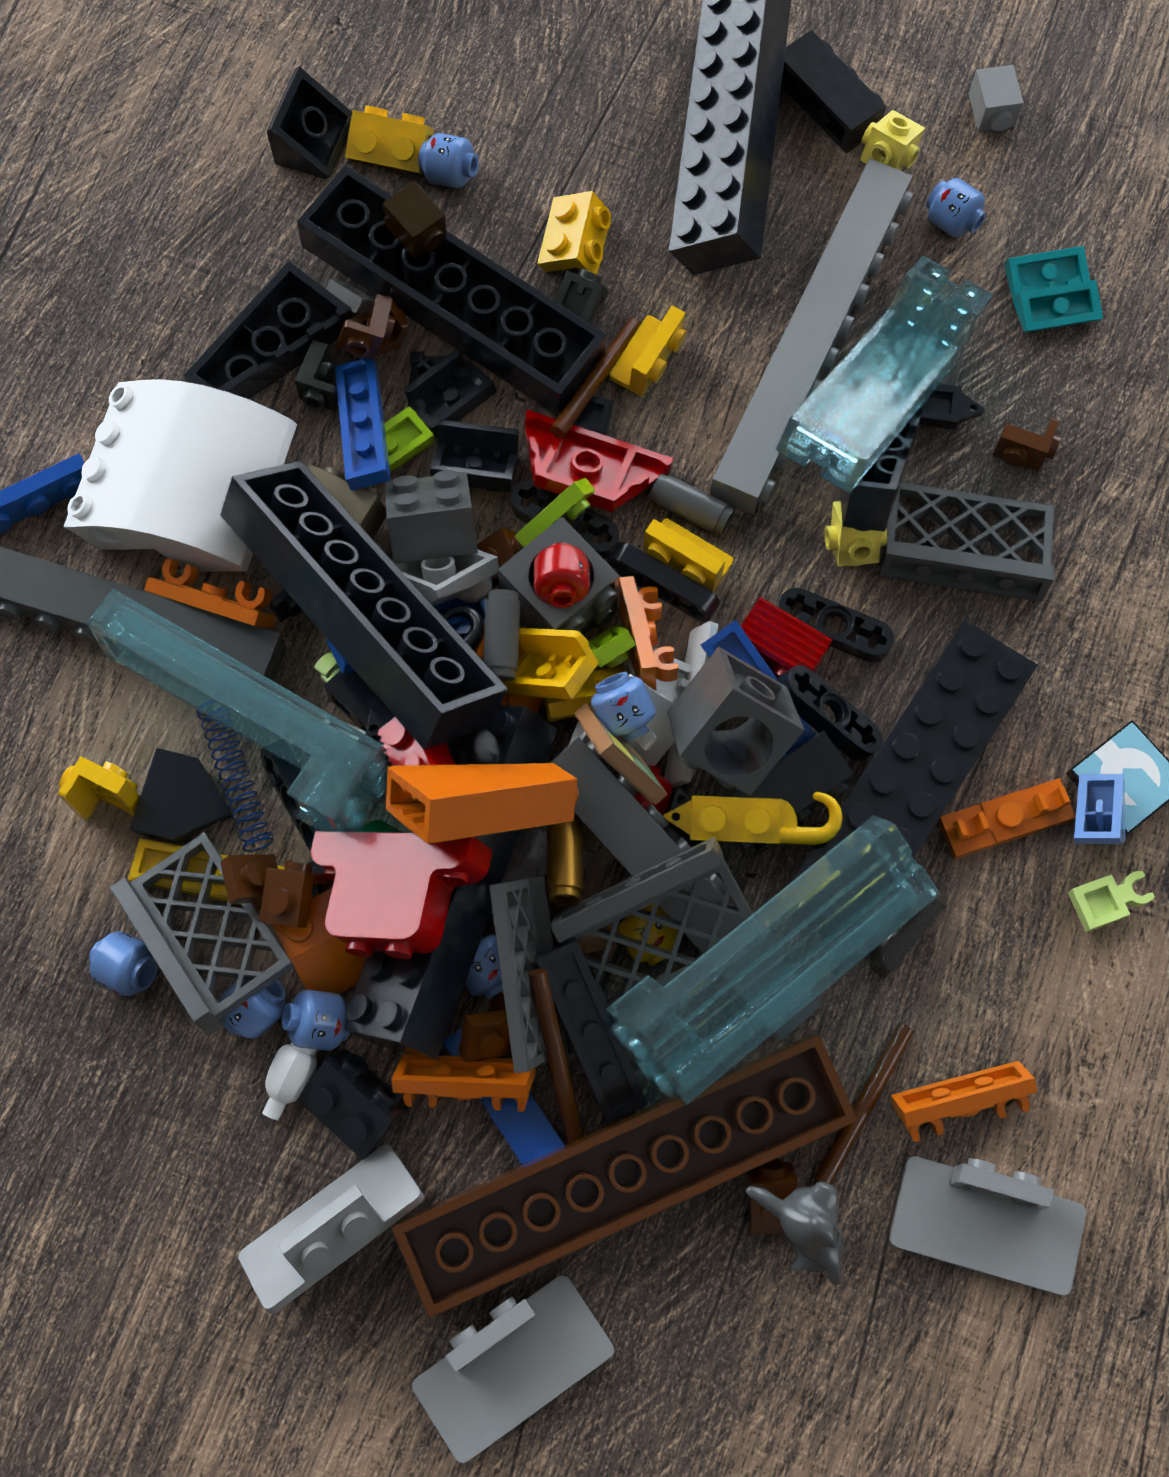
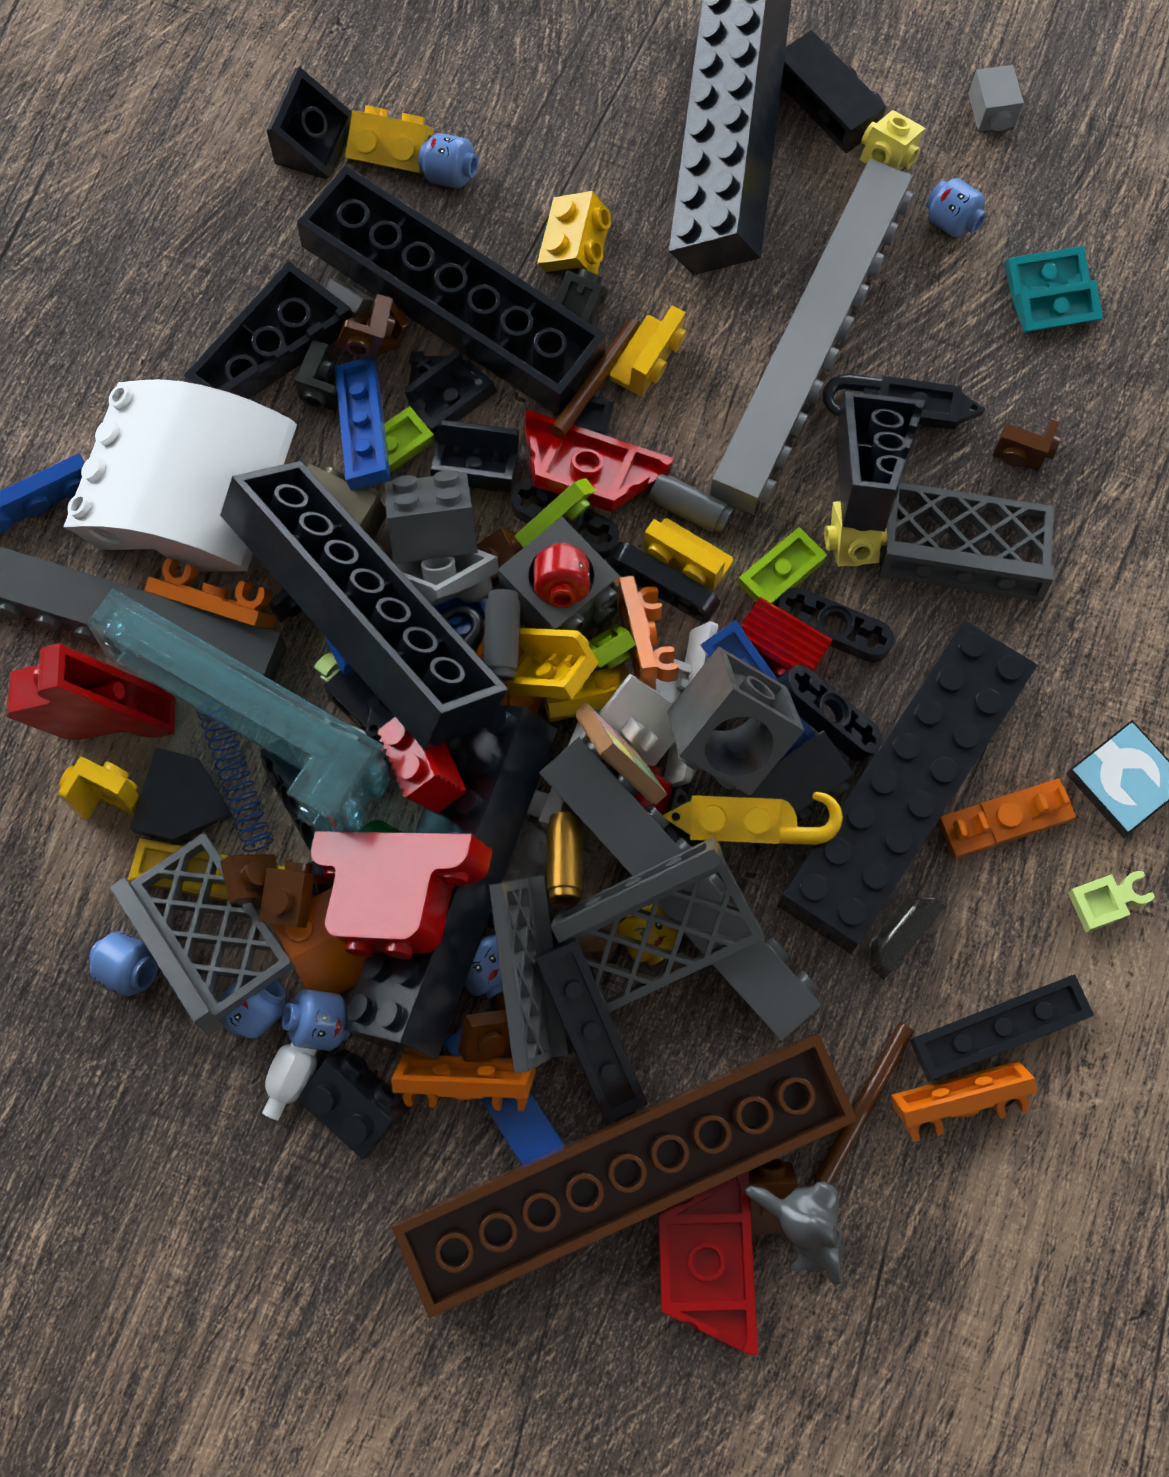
light grey bracket [238,1144,424,1314] -> none
dark brown brick [382,181,446,259] -> none
orange slope [385,763,578,844] -> none
light grey bracket [412,1275,614,1463] -> none
reddish brown bar [528,968,584,1144] -> none
medium blue head [591,672,656,741] -> none
clear light blue brick [606,815,940,1105] -> none
clear light blue brick [776,256,993,493] -> none
light grey bracket [889,1156,1086,1296] -> none
medium blue slope [1074,774,1126,844] -> none
none -> red brick [7,643,176,740]
none -> red wing [658,1171,758,1355]
none -> lime plate [737,527,828,605]
none -> black plate [910,974,1094,1082]

